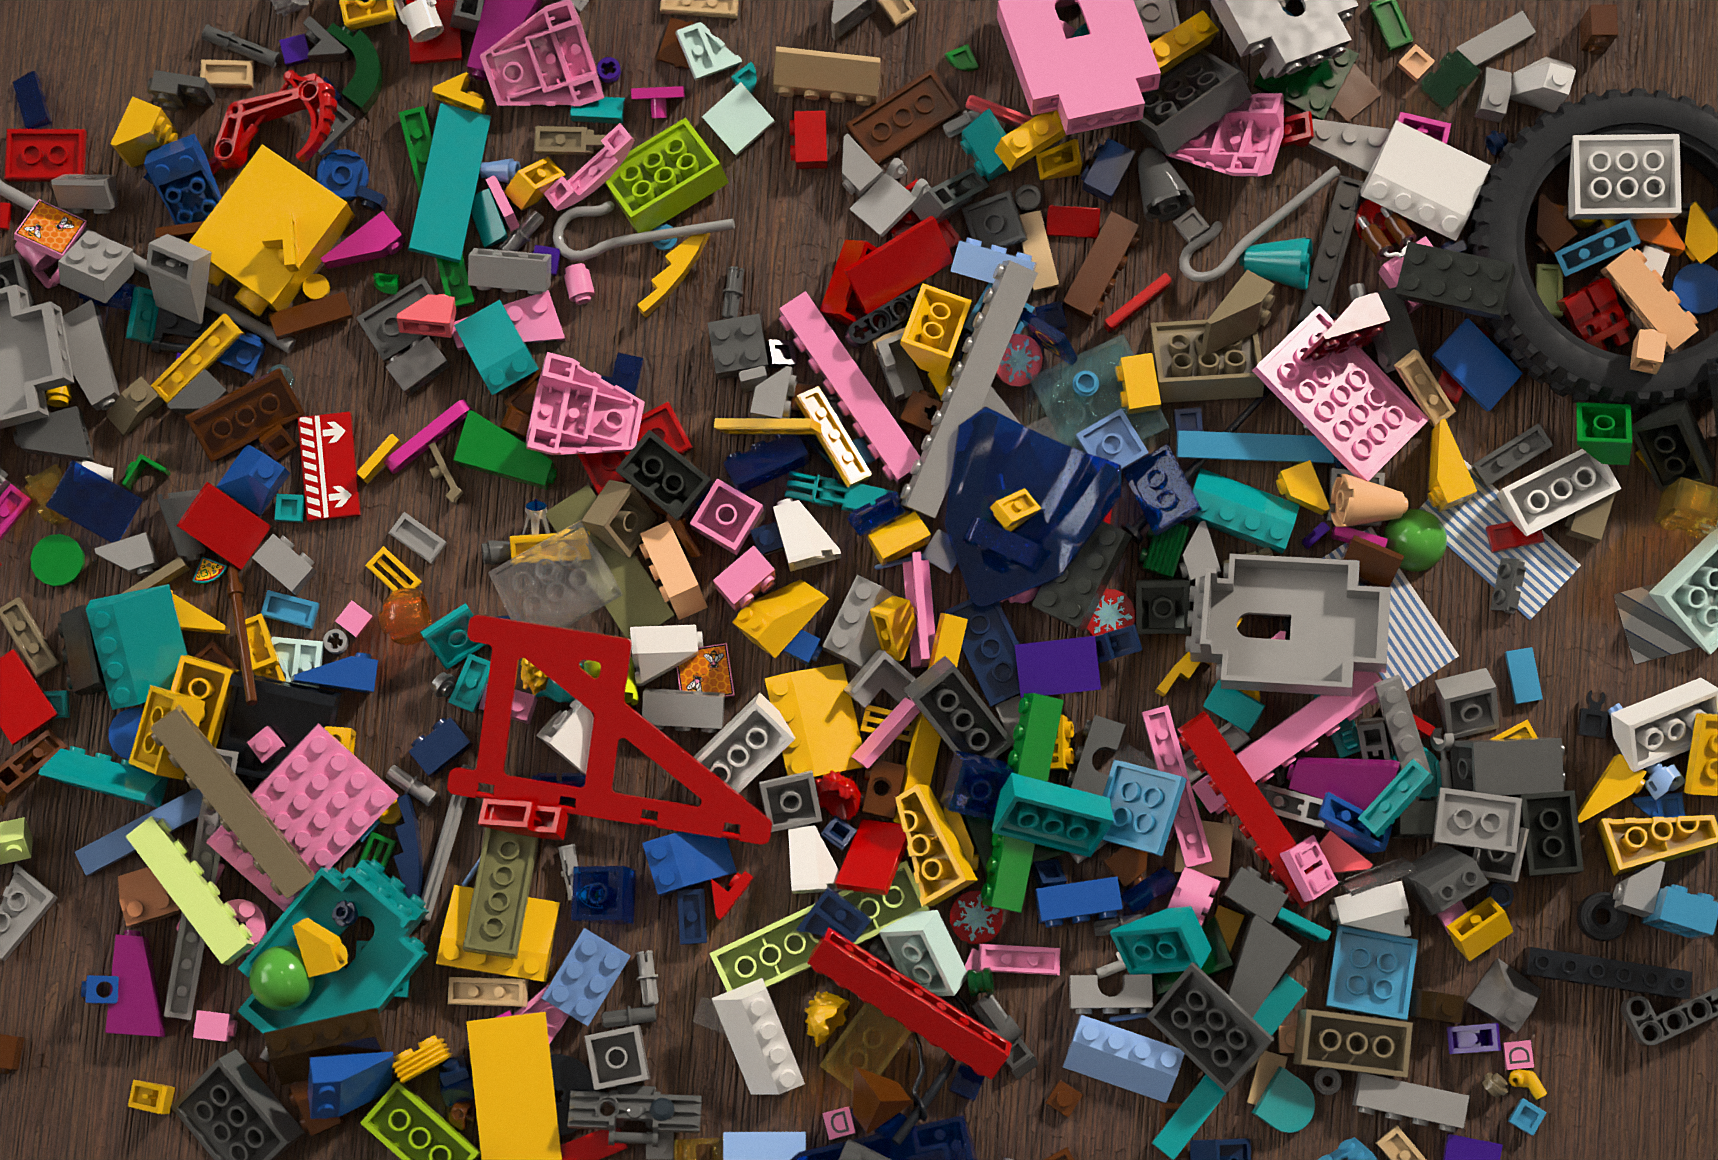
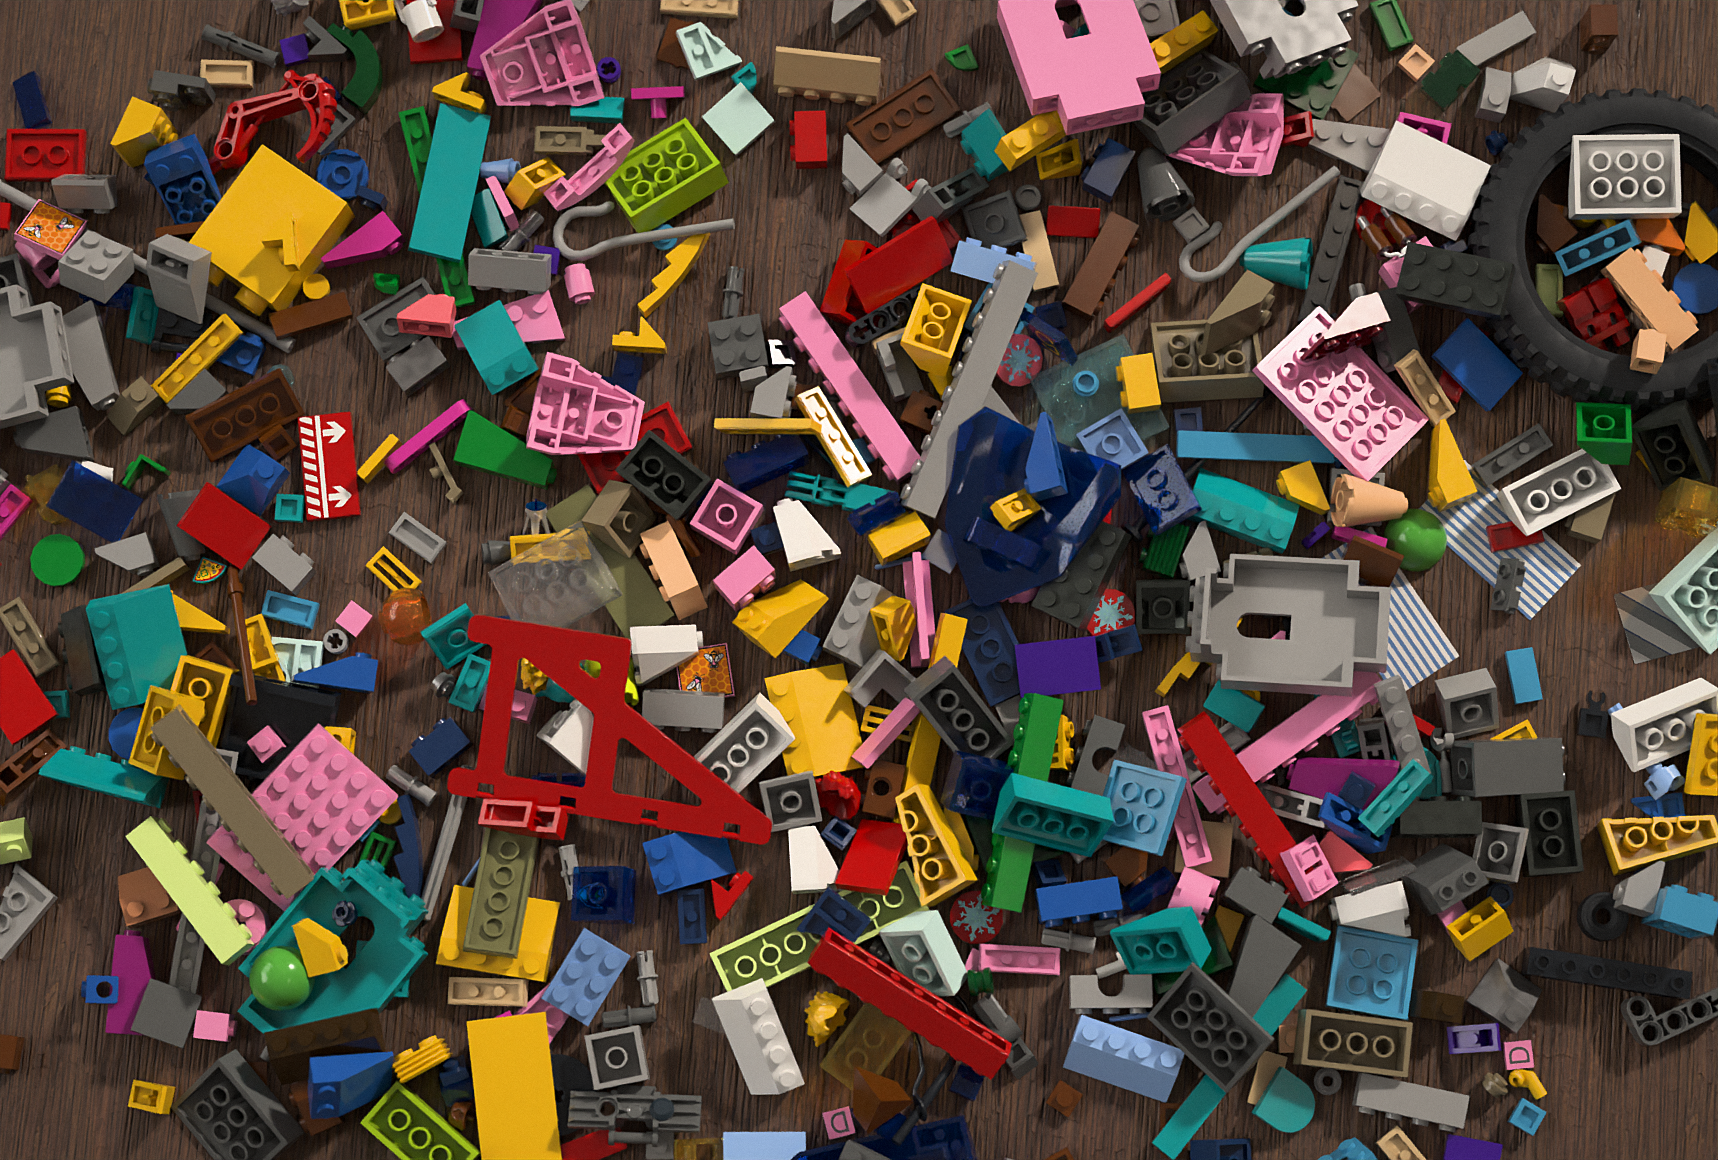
medium blue tile [75,788,203,876] -> none
coral axle [966,95,1033,127] -> none
light grey plate [1433,787,1522,853] -> none
yellow slope [1577,754,1647,824] -> none
none -> dark grey tile [130,978,202,1049]
none -> yellow slope [612,316,667,354]
none -> blue slope [1024,412,1068,501]
none -> light grey axle [1041,928,1096,954]
none -> dark blue plate [1338,771,1376,810]

